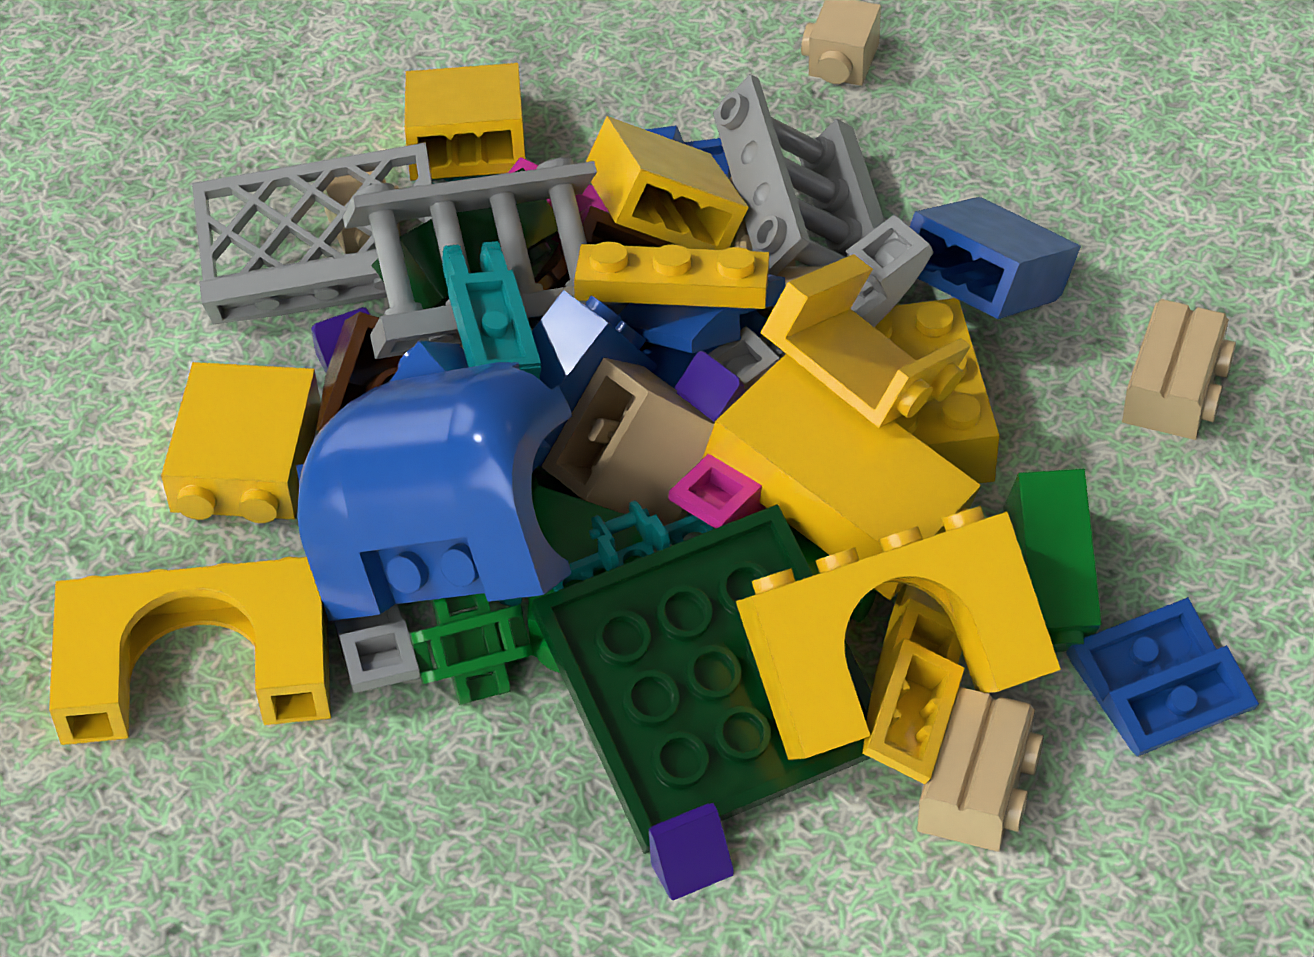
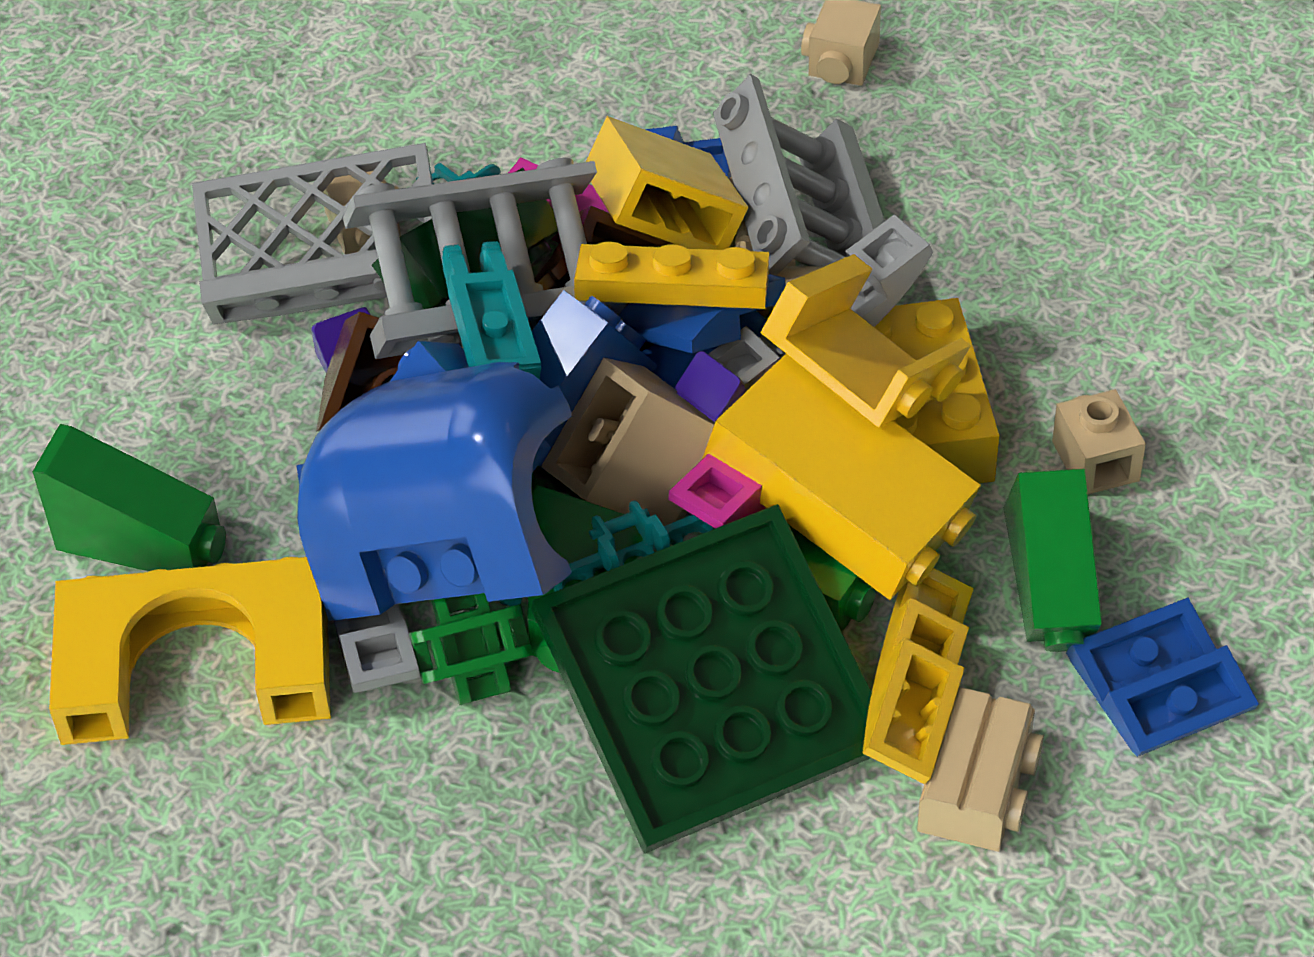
yellow brick [161,362,321,523] -> none
yellow brick [404,63,526,181] -> none
dark purple slope [649,803,734,901] -> none
yellow arch [736,506,1061,760] -> none
blue brick [909,197,1081,319] -> none
tan brick [1122,299,1236,440] -> none
none -> green slope [32,424,226,571]
none -> tan brick [1052,389,1146,494]

